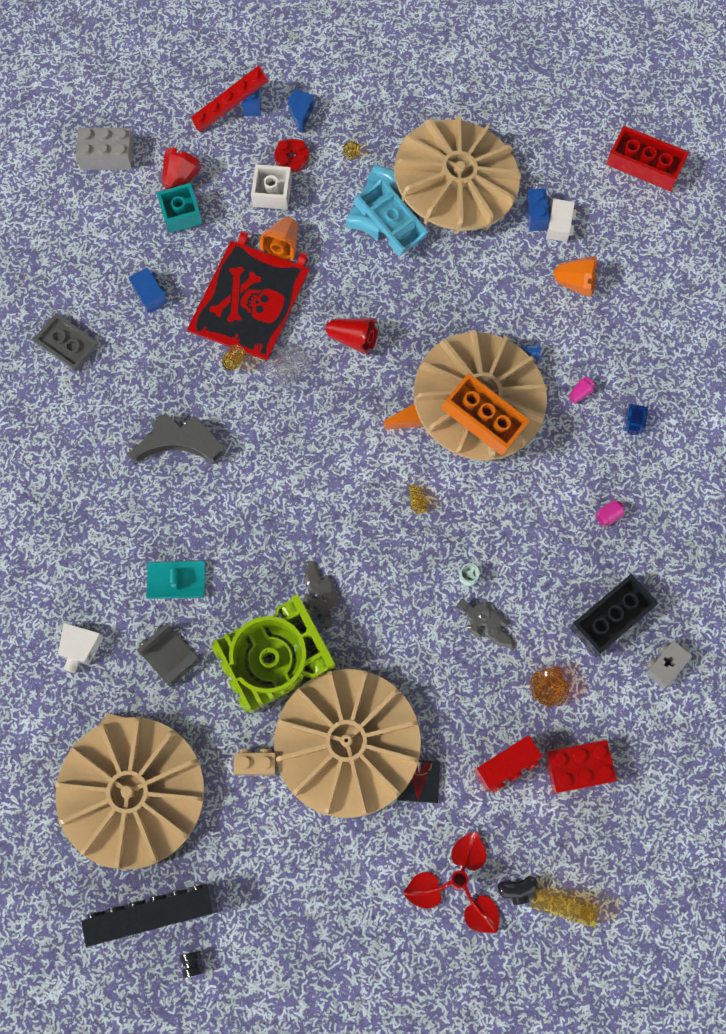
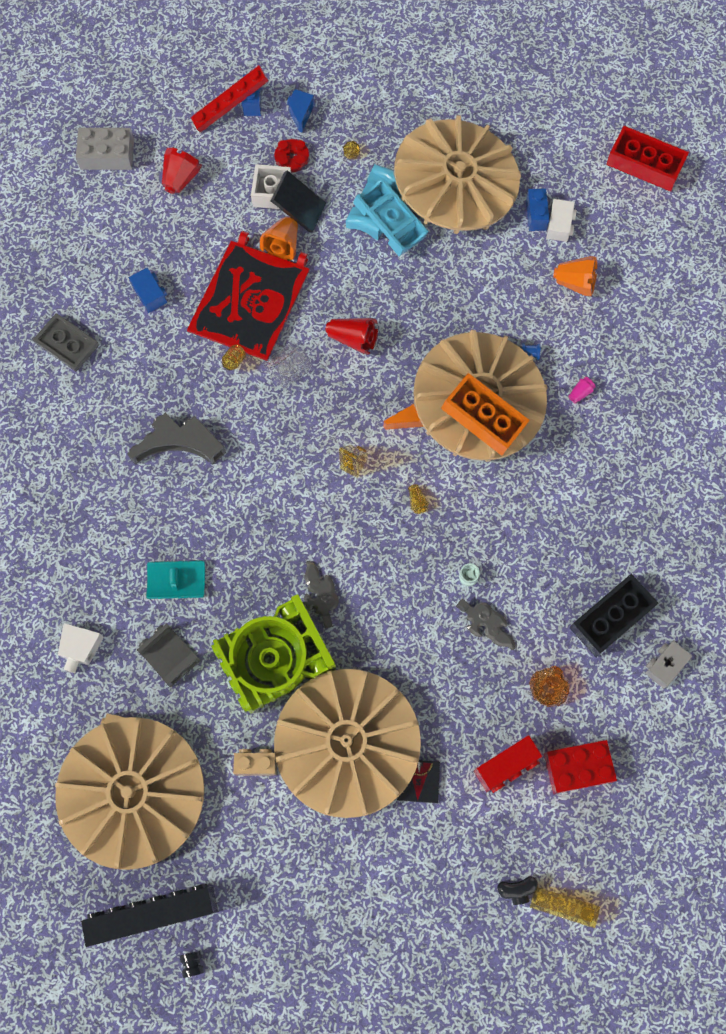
teal brick [156,183,203,233] -> none
red plant [403,832,499,933] -> none
dark pink brick [595,500,625,527] -> none
clear blue brick [623,404,648,435] -> none
none -> black tile [270,170,326,233]
none -> clear yellow slope [339,445,368,478]

